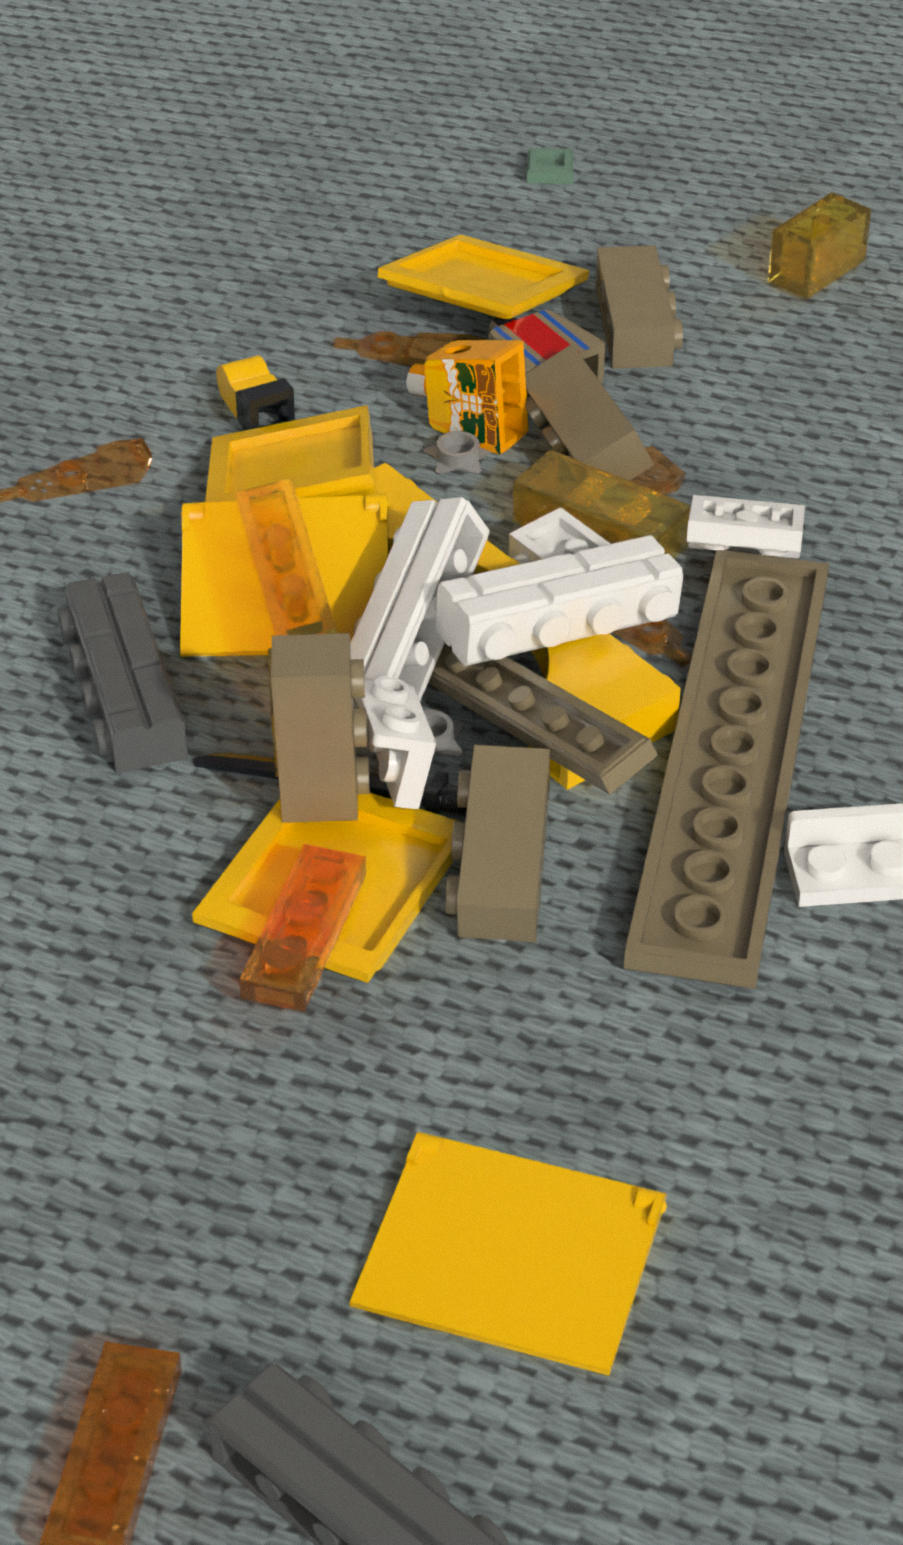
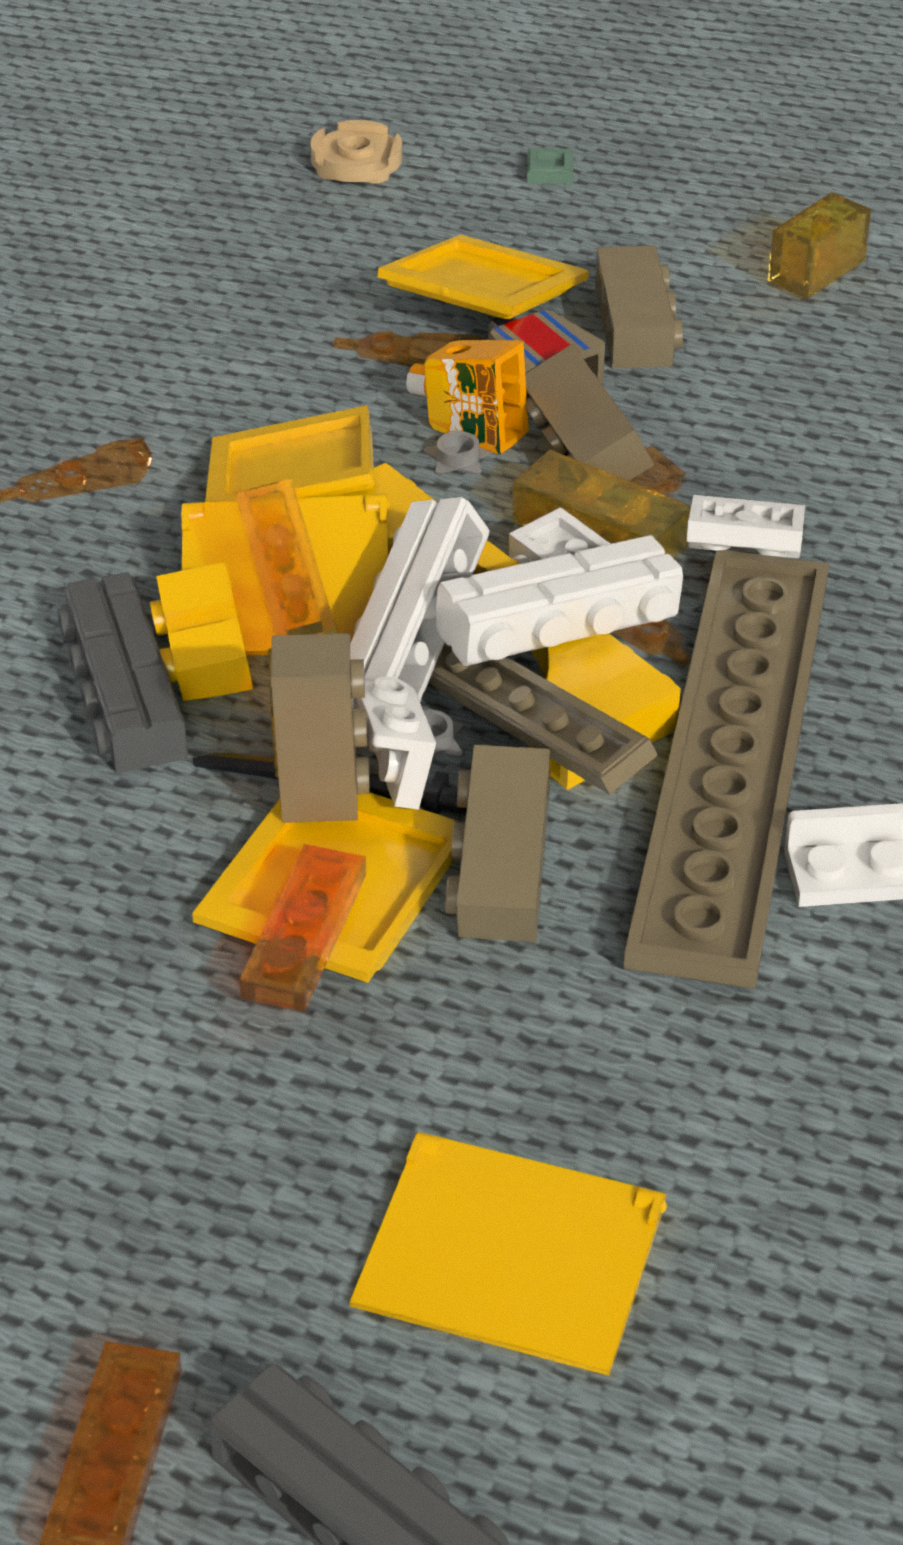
leg [216,355,295,430] -> none
none -> yellow brick [150,561,253,701]
none -> tan plate [310,120,403,183]

